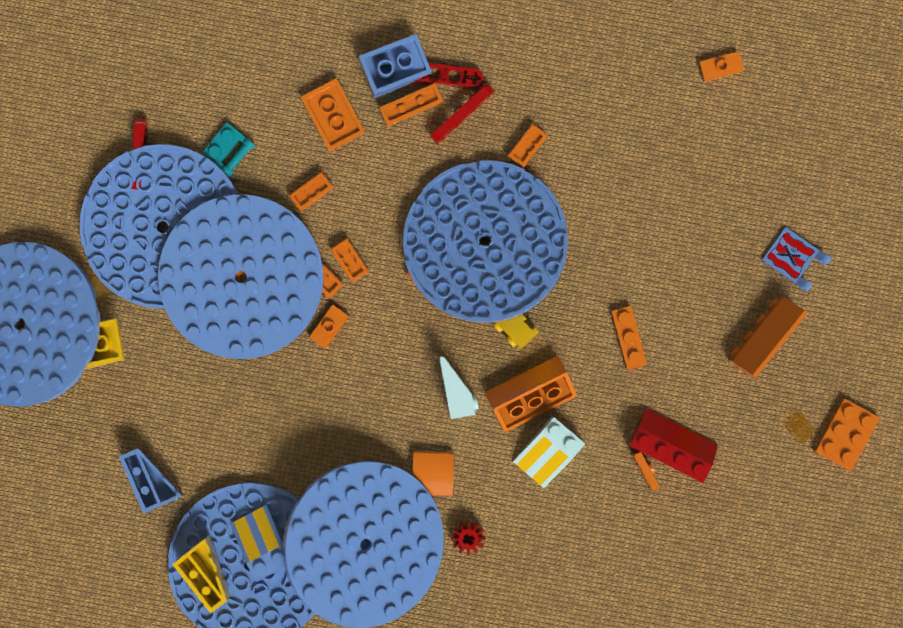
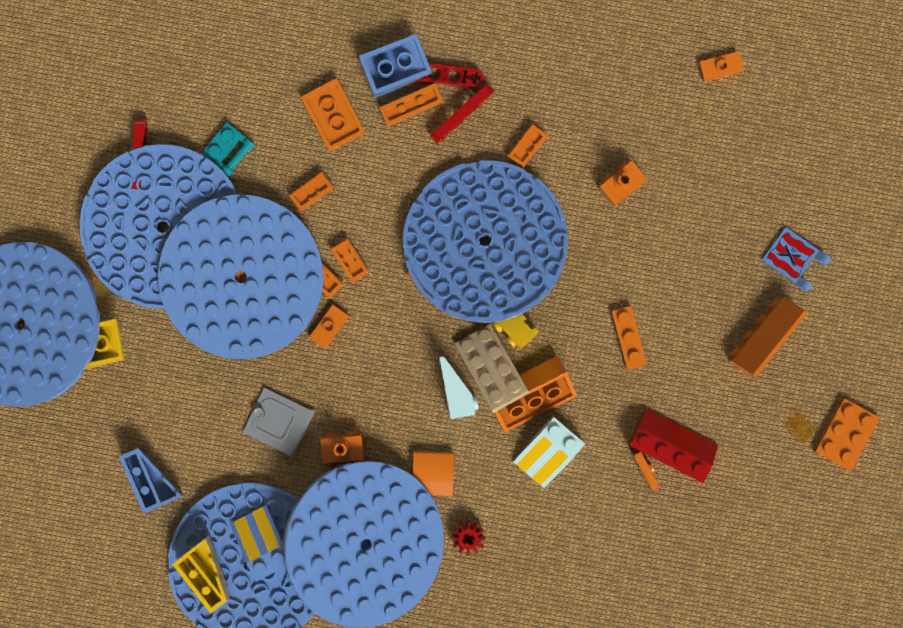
none -> light grey container [243,387,315,457]
none -> orange brick [320,431,364,464]
none -> tan plate [455,324,529,413]
none -> orange brick [598,161,647,207]

